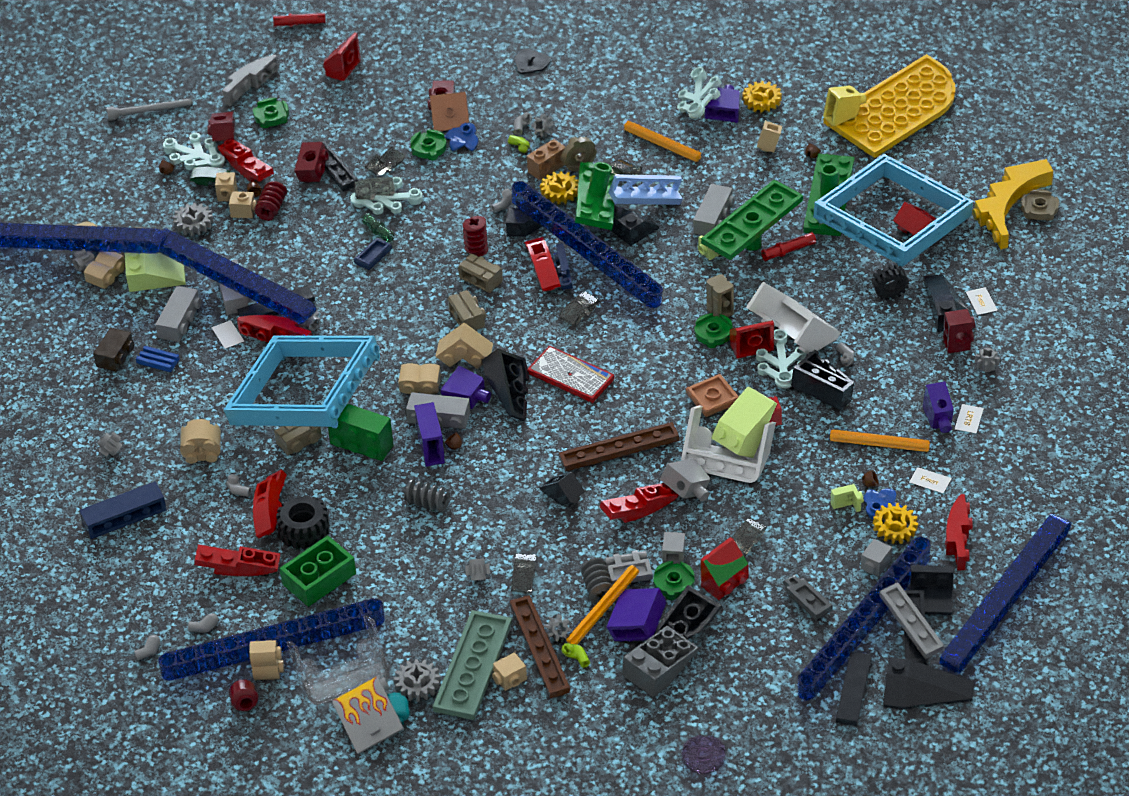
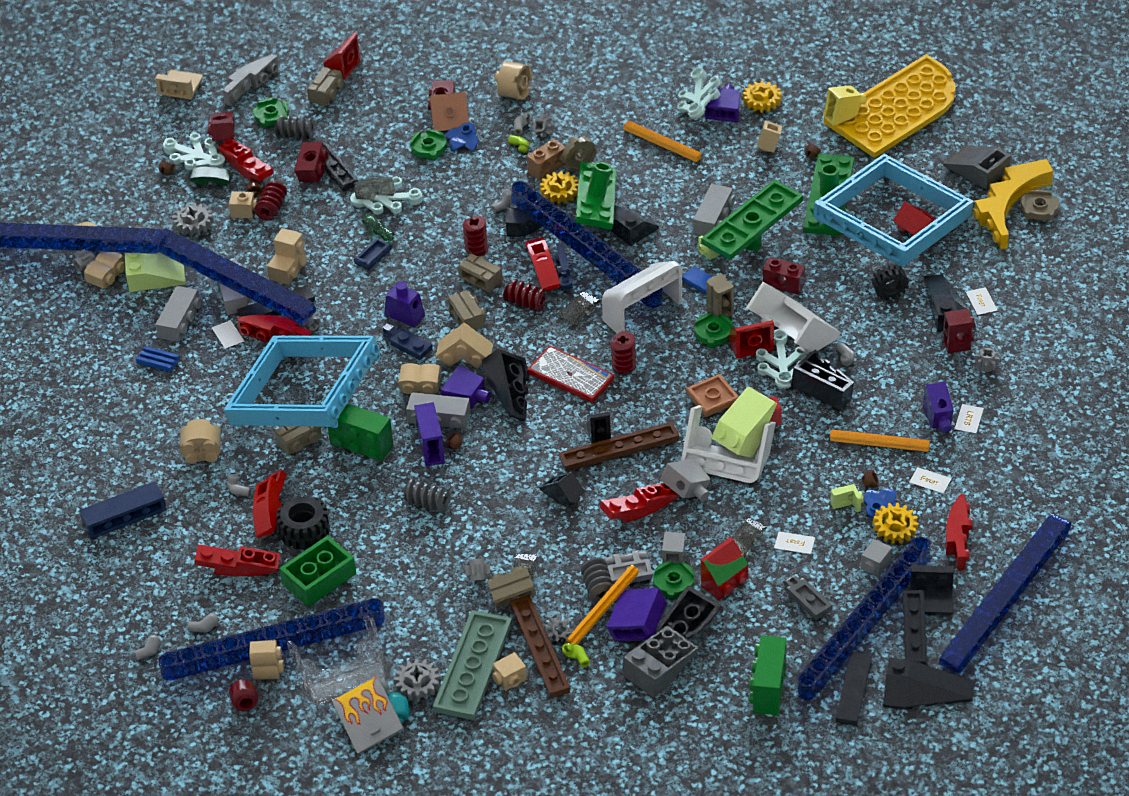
dark brown brick [93,327,134,372] -> none
light grey gear [97,432,122,457] -> none
light grey piece [107,99,193,121] -> none
tan brick [215,172,238,201] -> none
red pin [273,12,326,27] -> none
clear smoke slope [365,147,405,176] -> none
piece [514,49,551,74] -> none
light blue fence [608,175,682,205] -> none
clear smoke slope [609,159,642,175] -> none
clear purple tile [682,735,726,774] -> none
red pin [761,232,816,261] -> none
light grey plate [879,583,944,659] -> none
none -> tan bracket [155,70,203,100]
none -> tan brick [267,228,307,285]
none -> dark grey piece [275,114,314,140]
none -> dark tan brick [307,67,344,106]
none -> dark blue hinge [382,324,433,360]
none -> dark purple torso [384,281,425,327]
none -> dark tan brick [487,566,536,609]
none -> tan brick [495,61,533,100]
none -> dark red piece [503,279,545,313]
none -> black slope [587,412,611,444]
none -> white windscreen [602,261,682,333]
none -> dark red piece [611,331,636,373]
none -> blue tile [682,266,712,295]
none -> green brick [749,635,787,715]
none -> dark red brick [763,257,805,295]
none -> white sticker [774,531,815,554]
none -> dark grey slope [943,145,1011,190]

